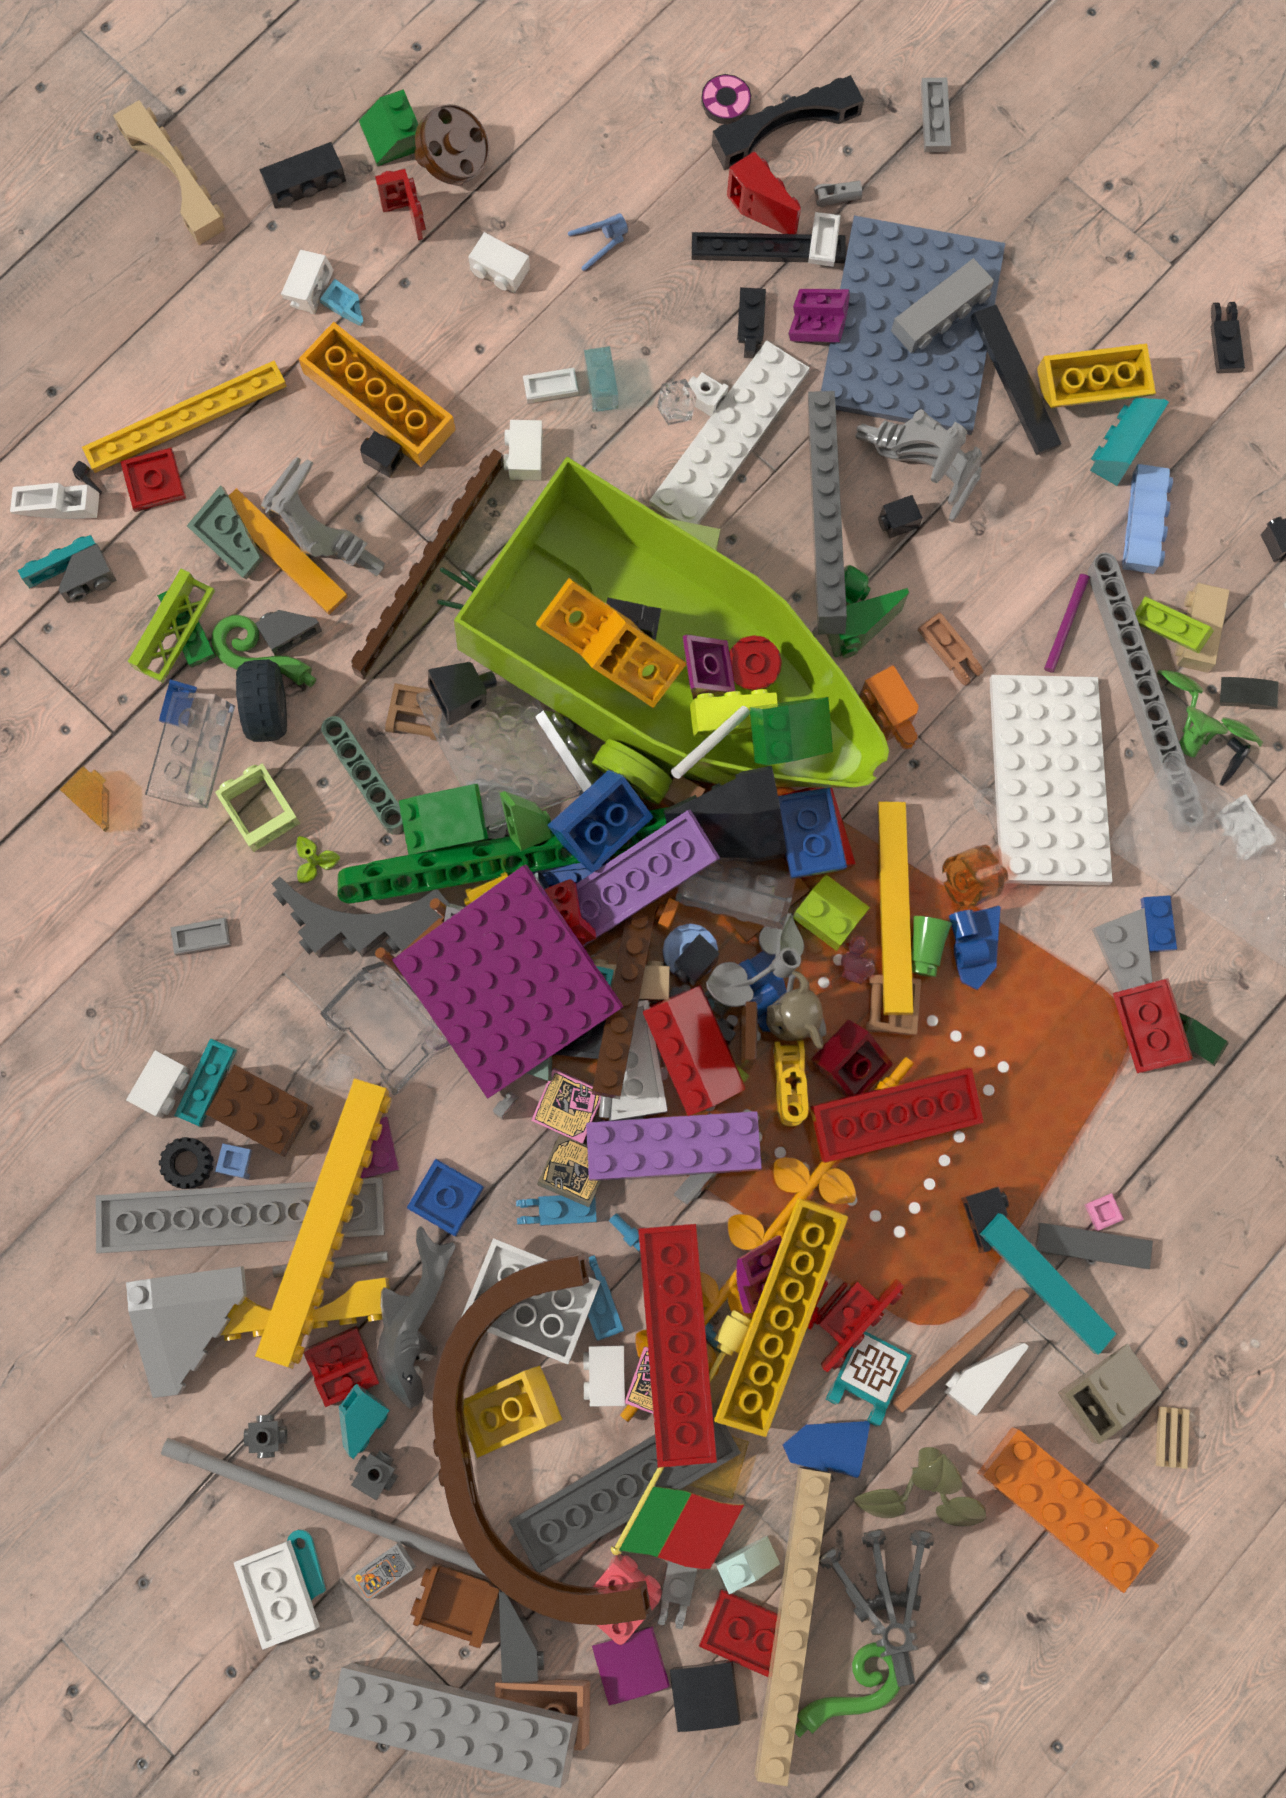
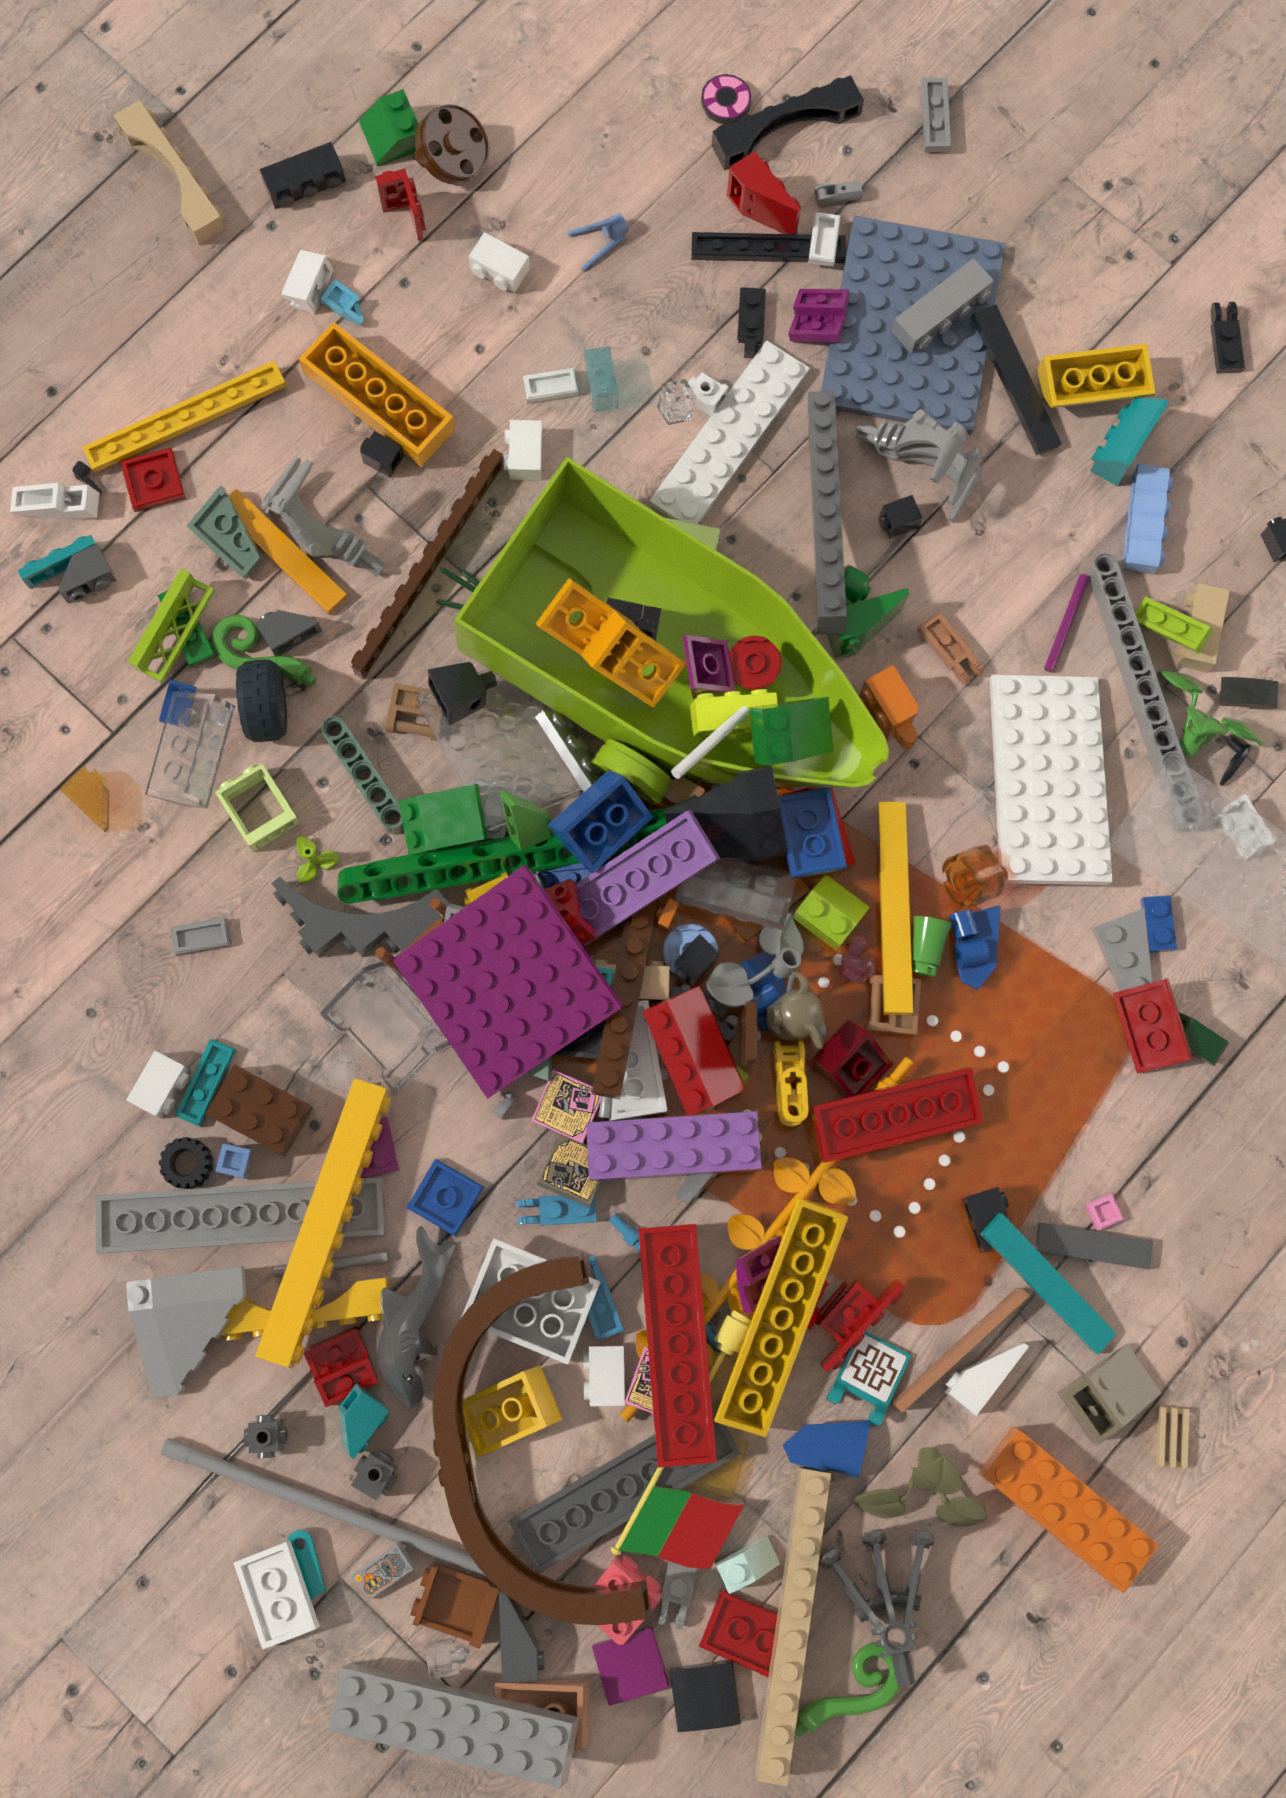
none -> clear brick [425,1637,466,1680]

